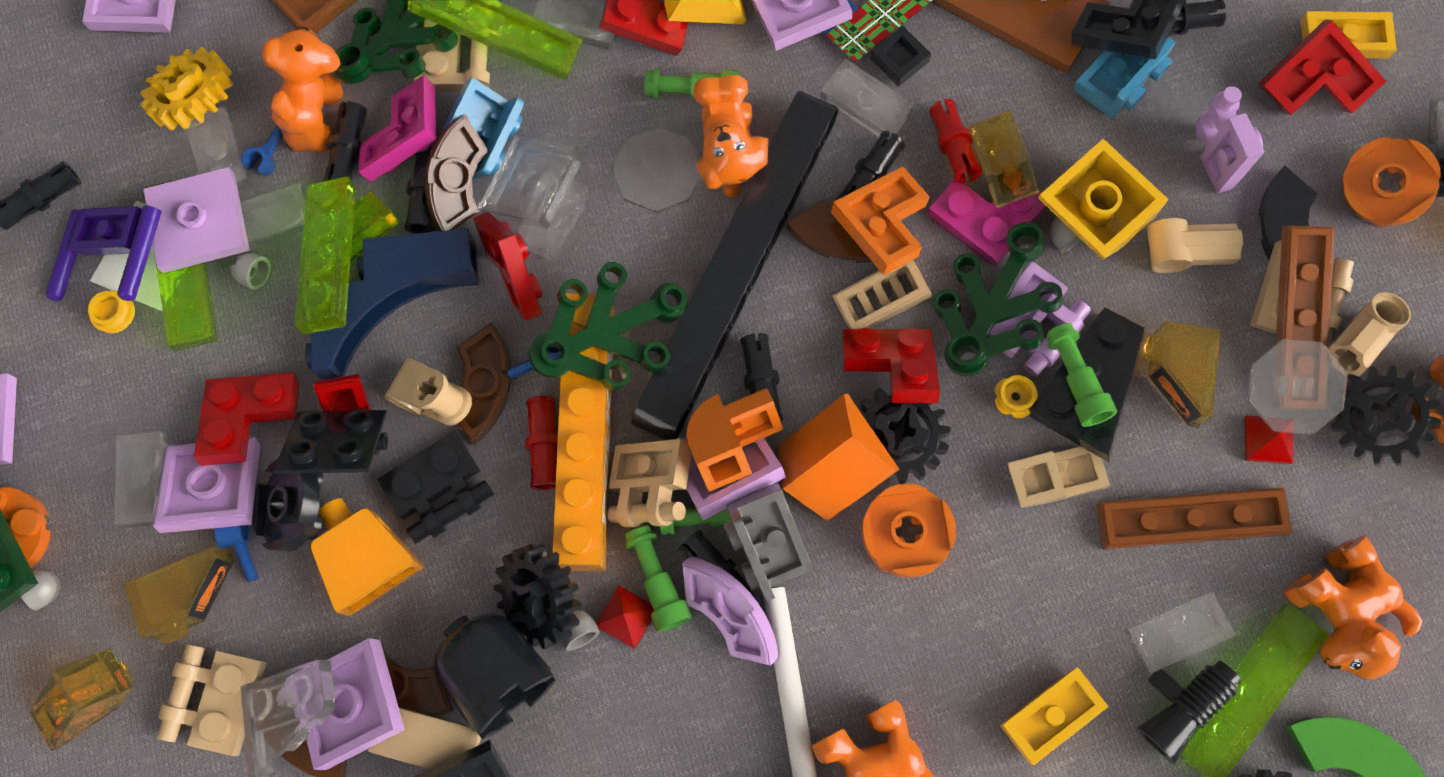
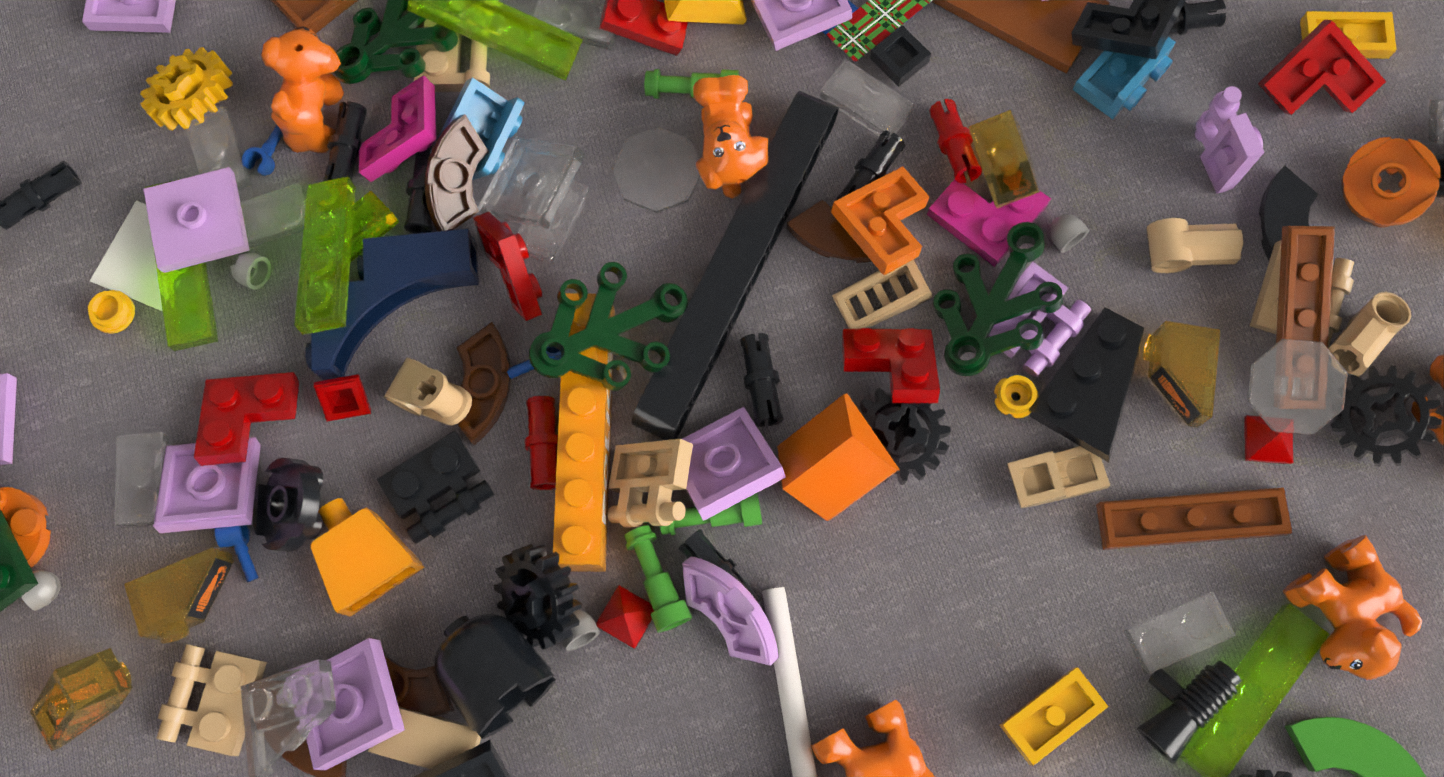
dark purple plate [45,205,162,301] -> none
black hinge [273,409,388,474] -> none
orange brick [686,388,783,492] -> none
flat silver bracket [724,483,814,602] -> none
orange plate [861,483,956,578] -> none
yellow slope [1038,139,1169,260] -> none
bright green piece [1046,323,1117,427] -> none

